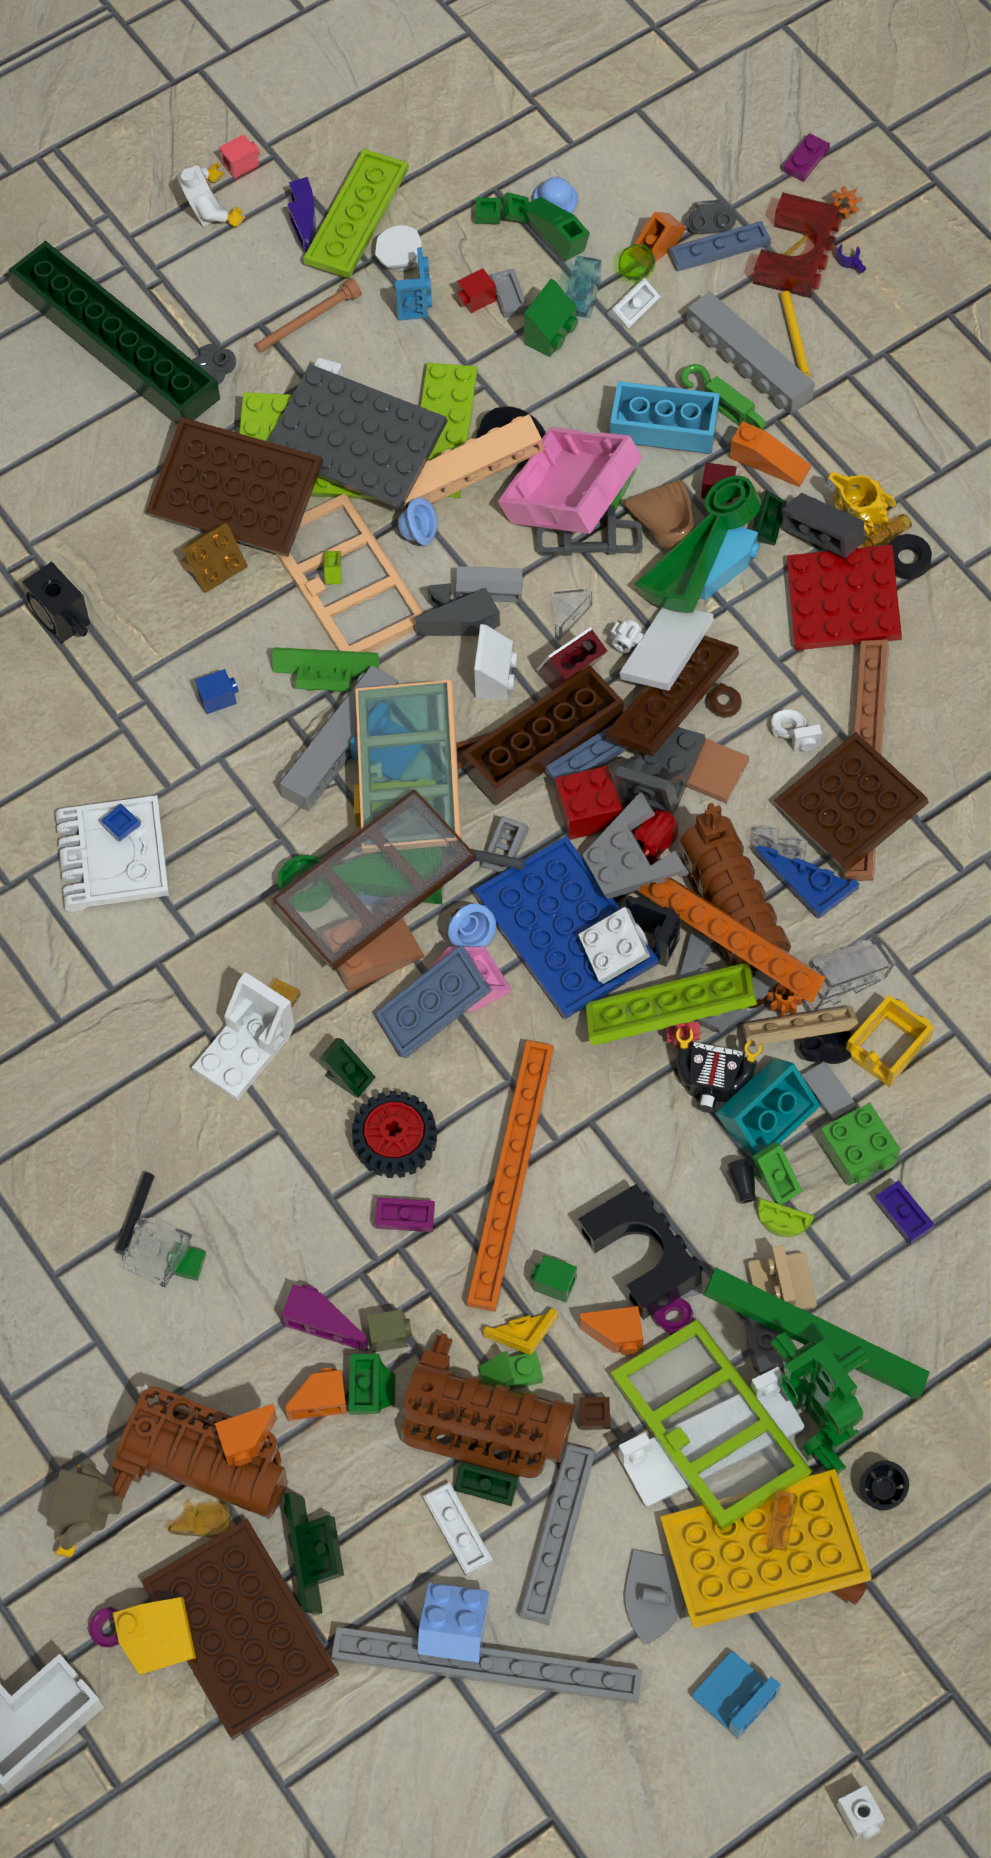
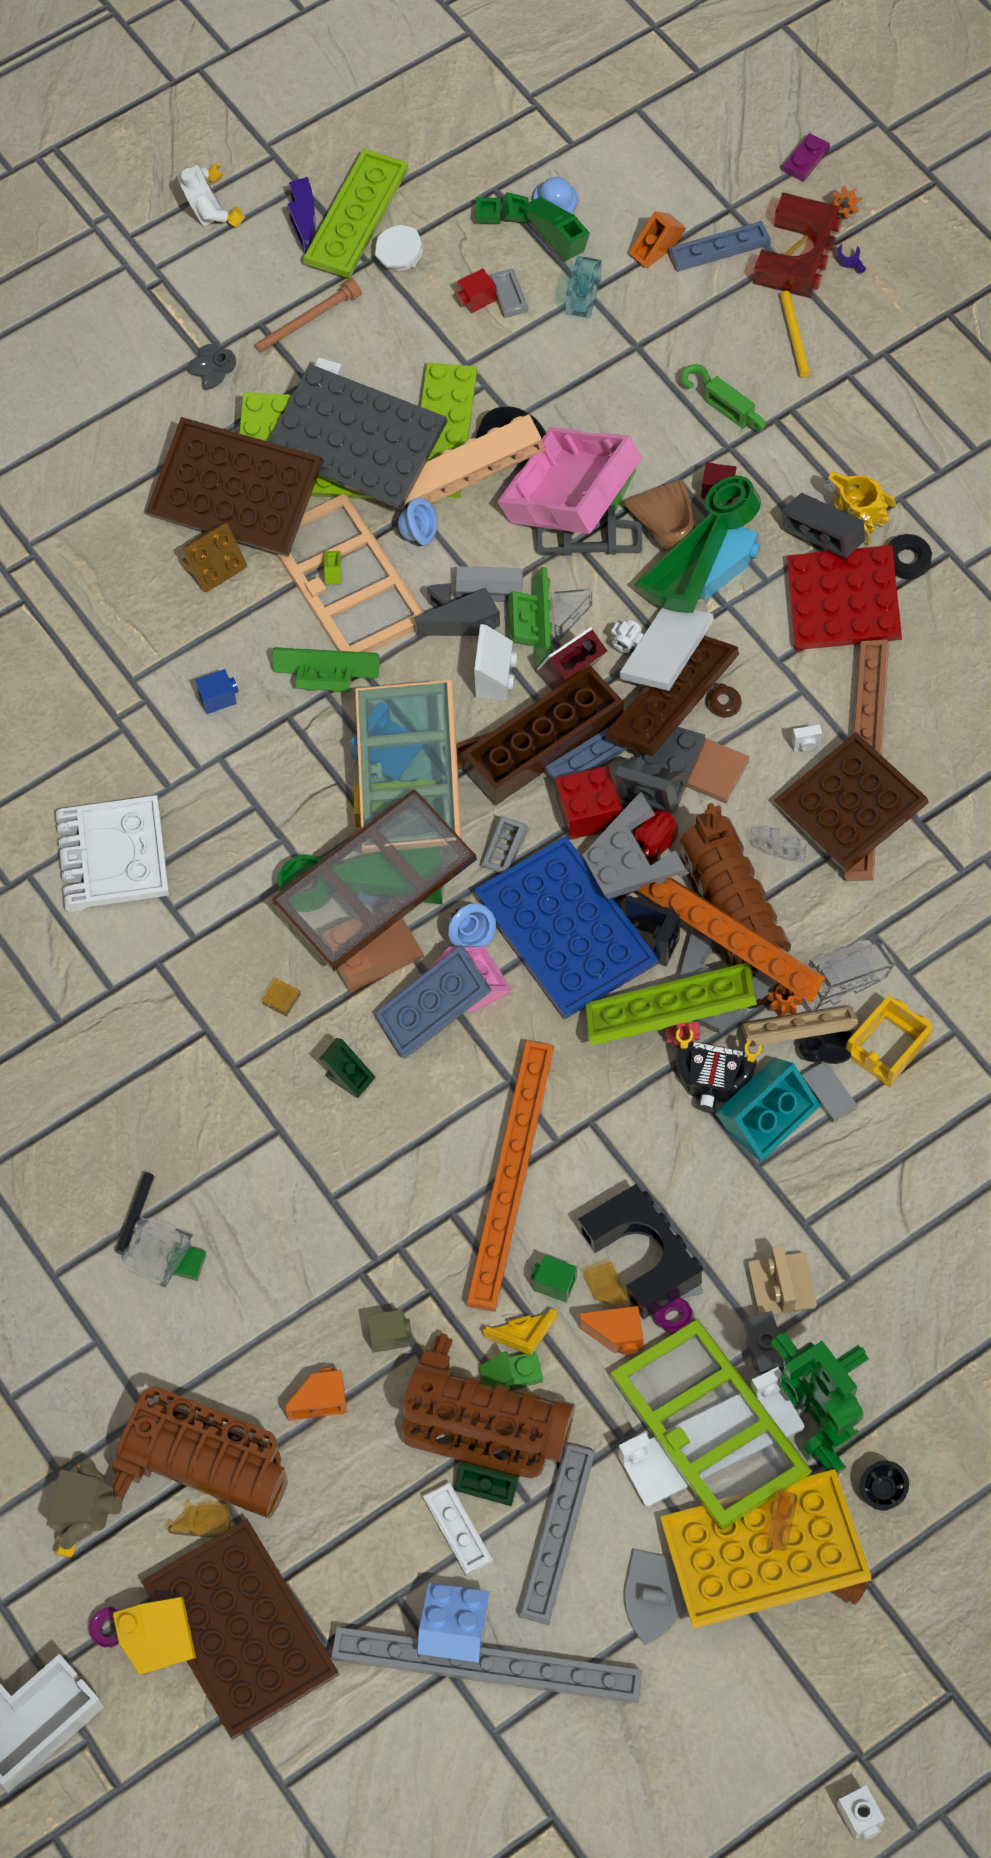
dark green brick [8,240,220,424] -> none
black piece [22,561,90,644] -> none
blue tile [101,804,140,842] -> none
white bracket [192,972,295,1102] -> none
orange slope [215,1404,277,1466] -> none
coral brick [219,134,260,179] -> none
light grey brick [279,666,399,812] -> none
magenta slope [281,1284,368,1352] -> none
dark green bracket [284,1492,344,1615] -> none
green slope [349,1354,395,1415] -> none
wheel [352,1091,437,1178] -> none
magenta plate [375,1197,435,1232] -> none
dark azure bracket [395,247,432,321] -> none
dark grey bar [446,846,526,870] -> none
green slope [524,279,578,357] -> none
white plate [578,907,650,984] -> none
reddish brown plate [579,1397,611,1430] -> none
white slope [606,278,661,329] -> none
medium azure brick [610,381,720,454] -> none
clear neon green hair [618,244,656,282] -> none
dark grey bracket [686,199,736,234] -> none
light grey brick [687,291,815,415] -> none
dark azure bracket [692,1651,781,1739] -> none
green tile [703,1267,930,1400] -> none
black cone [726,1159,757,1204] -> none
orange slope [730,421,811,487] -> none
dark green slope [747,490,787,545] -> none
bright green slope [752,1142,802,1205] -> none
blue wing [755,845,860,919] -> none
lime tile [757,1198,814,1238] -> none
white piece [771,709,806,739] -> none
bright green brick [819,1103,900,1186] -> none
clear yellow pin [863,514,912,548] -> none
dark purple plate [875,1180,935,1244] -> none
none -> bright green bracket [508,567,553,668]
none -> clear yellow slope [584,1261,632,1309]

